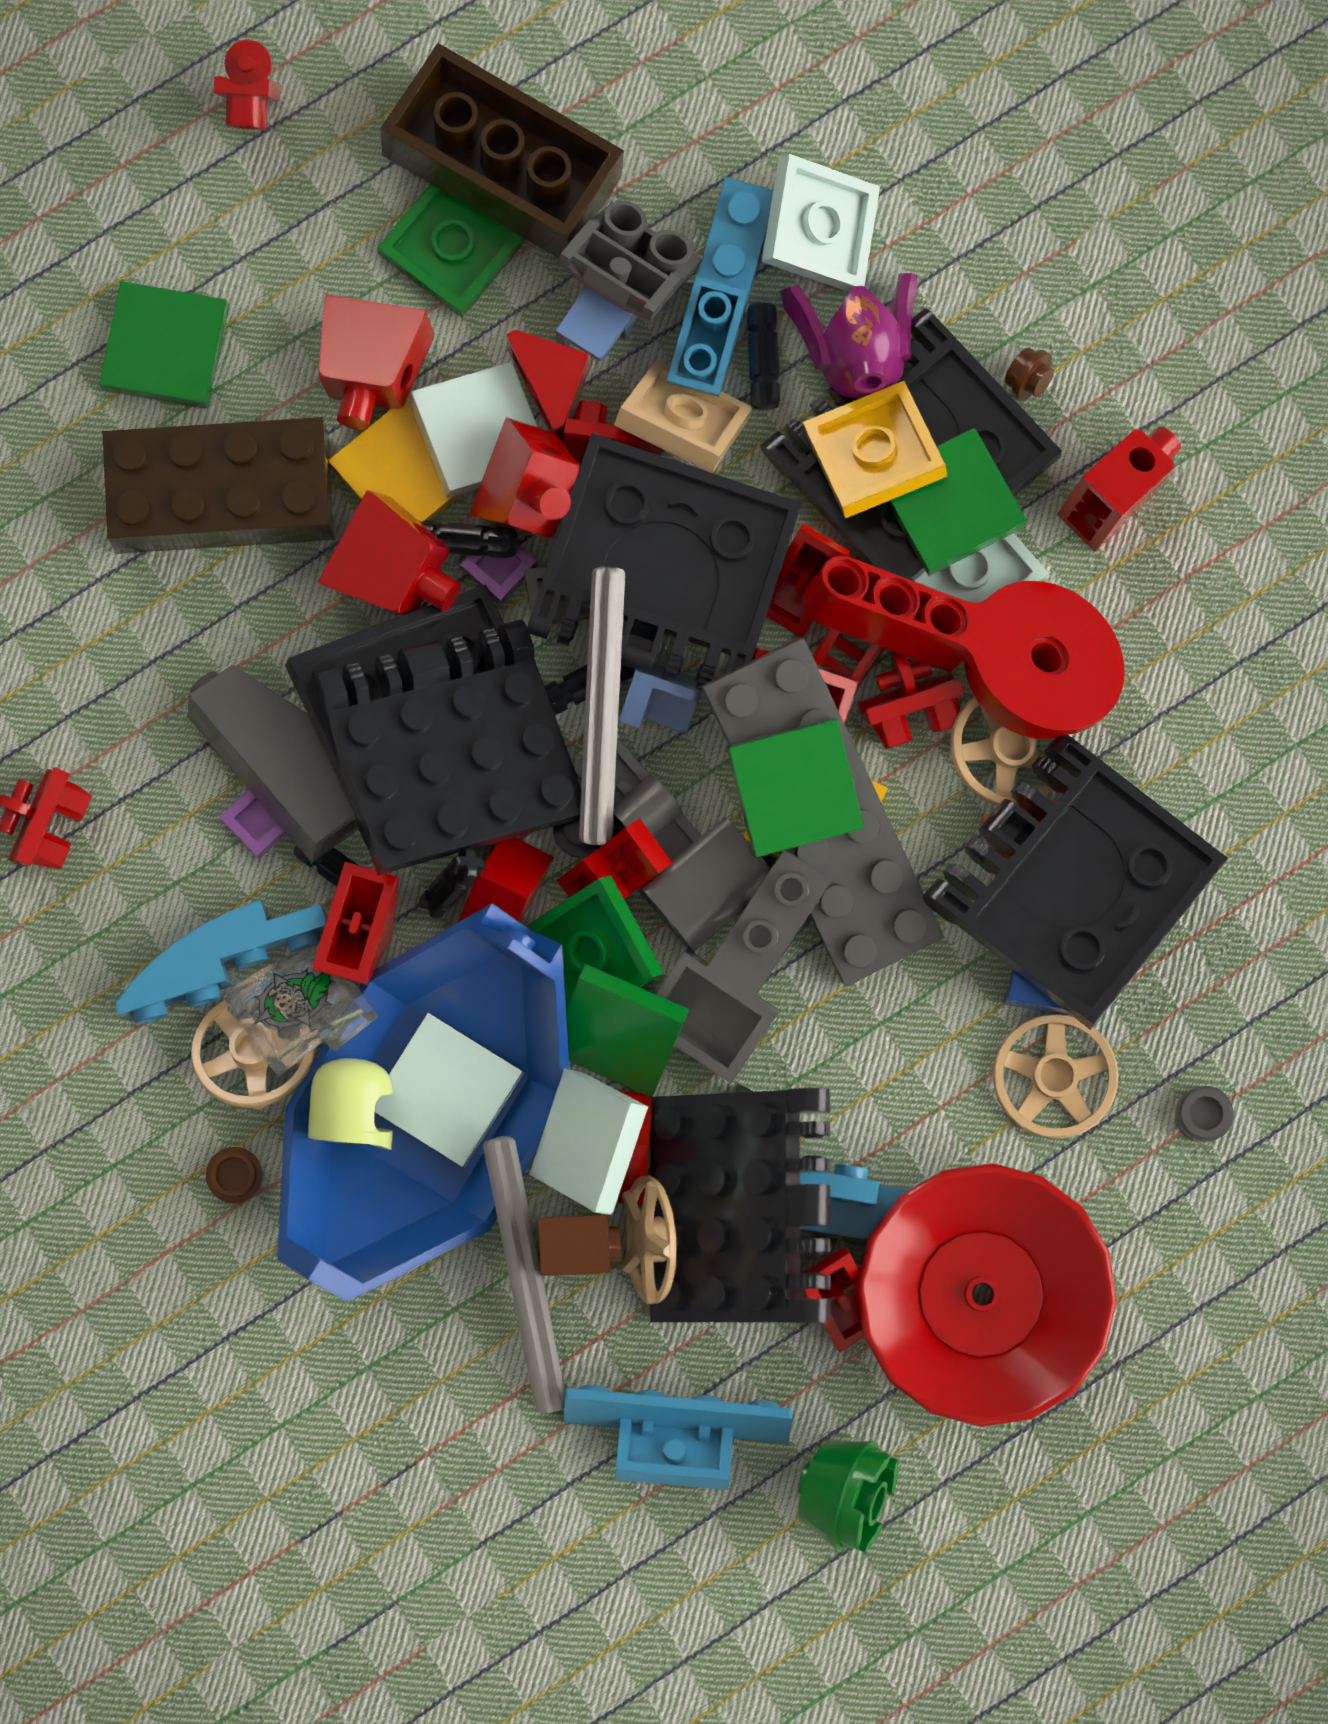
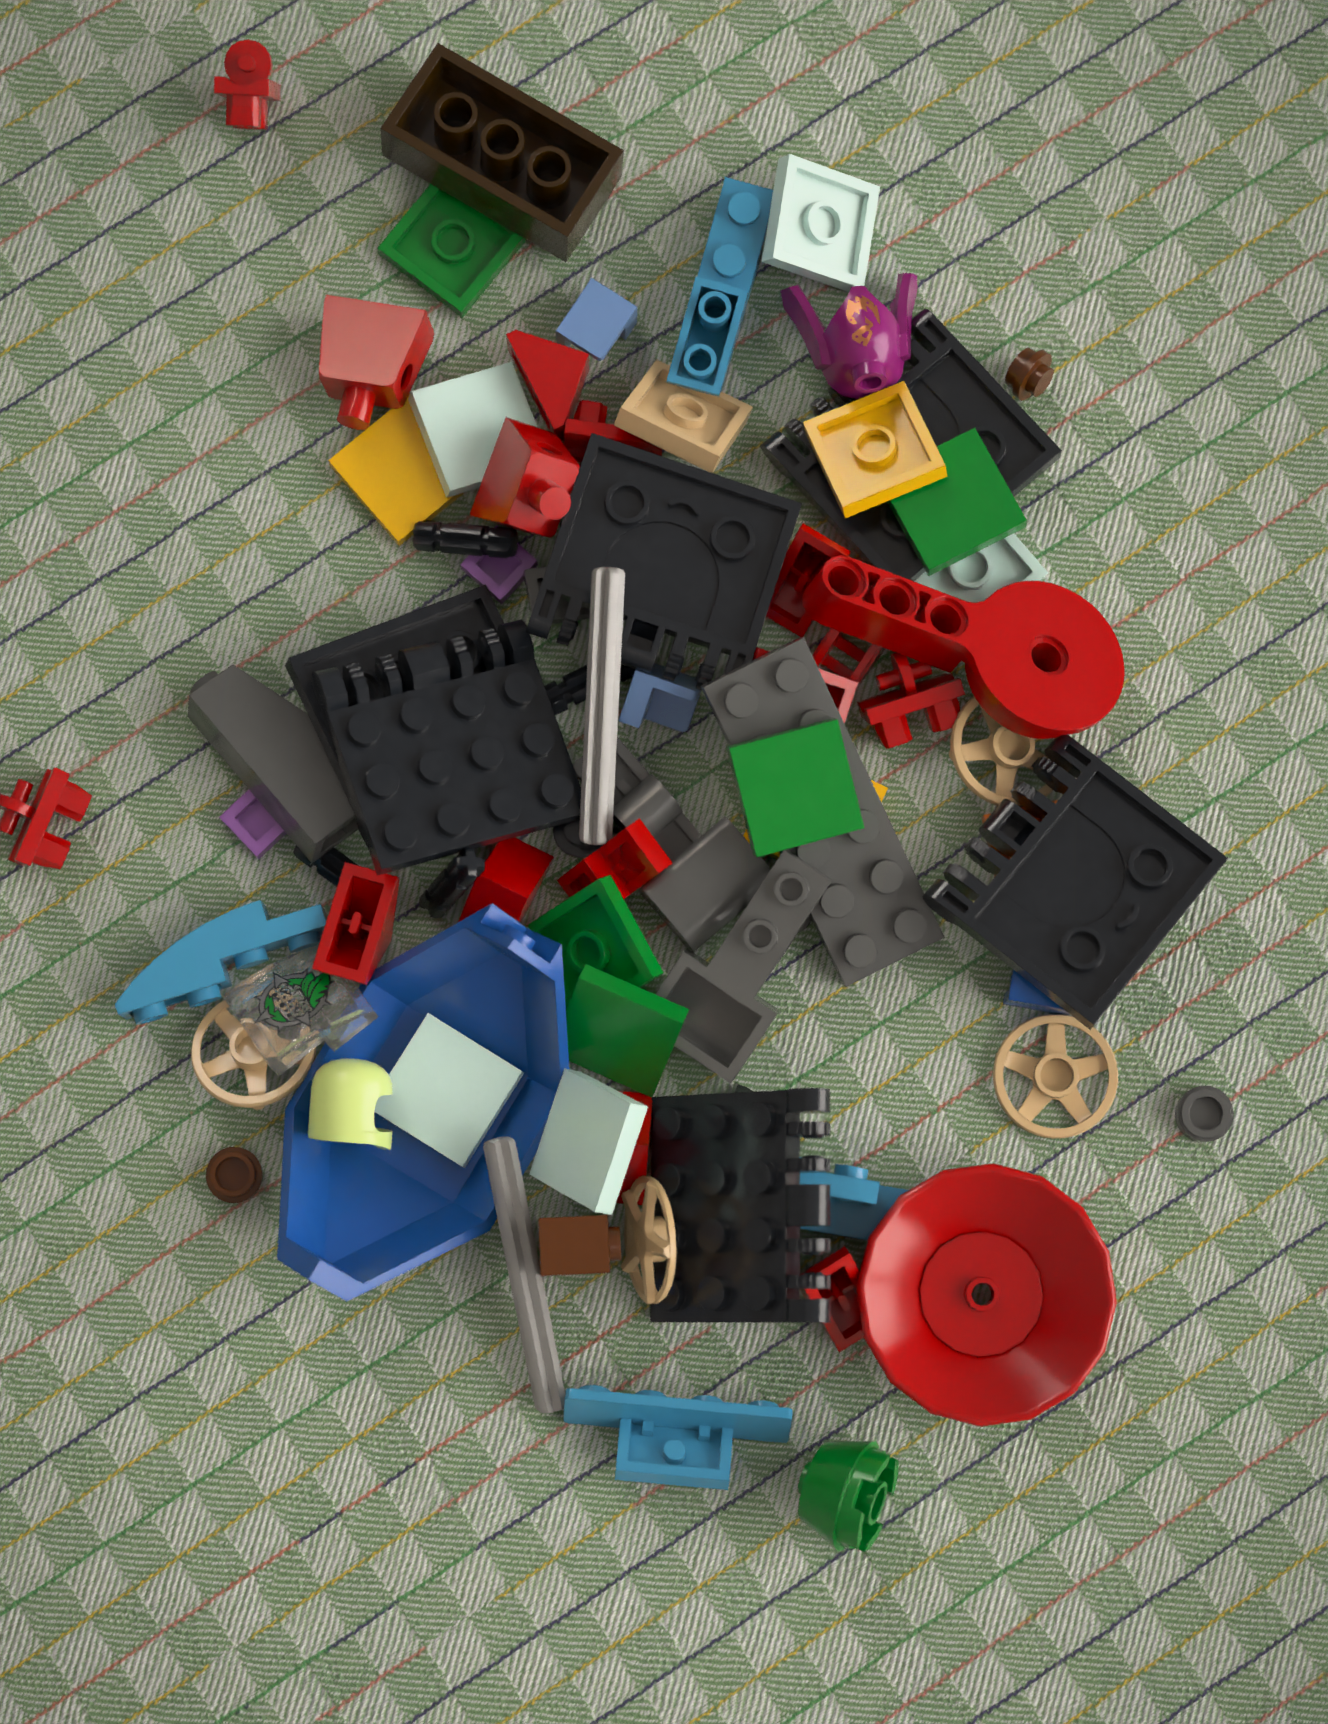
green tile [99,281,229,409] -> none
dark brown brick [102,417,335,554] -> none
red torso [318,490,461,614] -> none
dark grey slope [558,201,702,320] -> none
black axle [747,303,780,410] -> none
red torso [1057,426,1181,552] -> none

